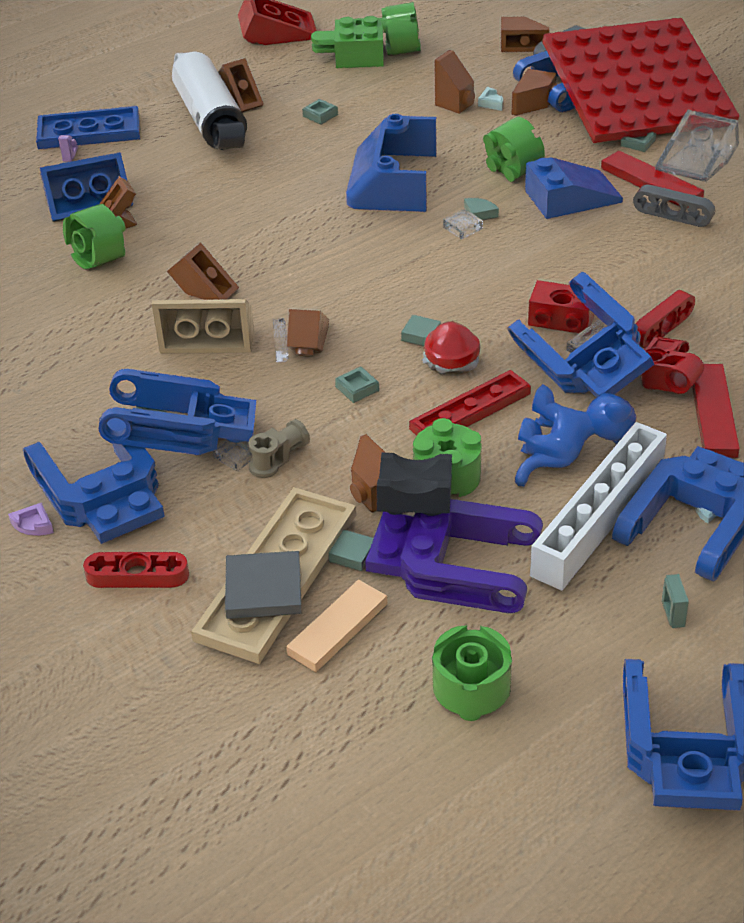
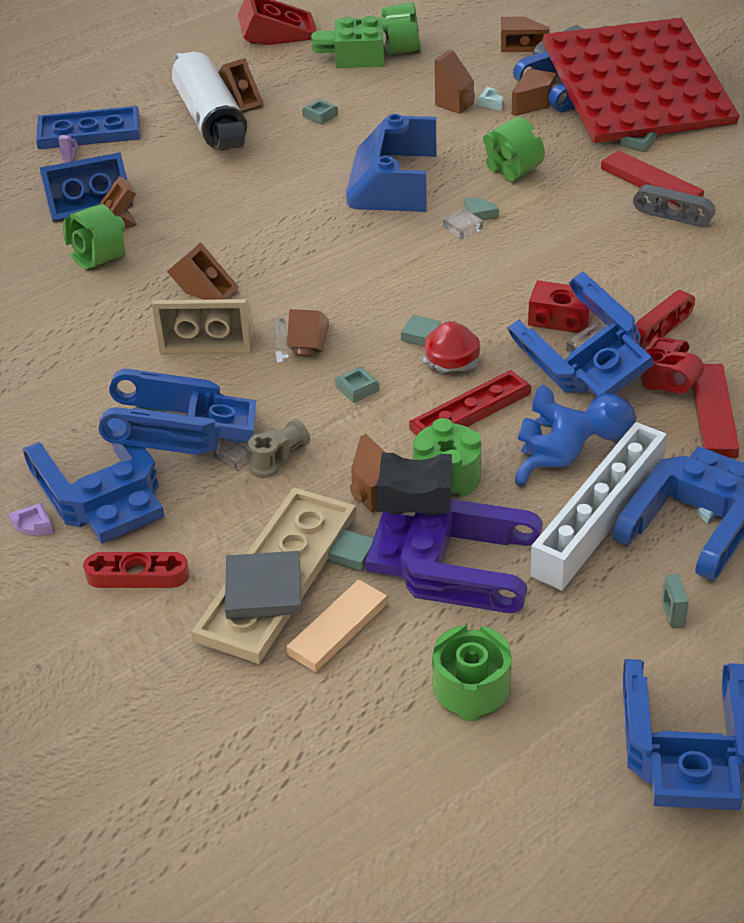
blue slope [525,157,623,219] -> none
clear slope [655,110,739,182] -> none

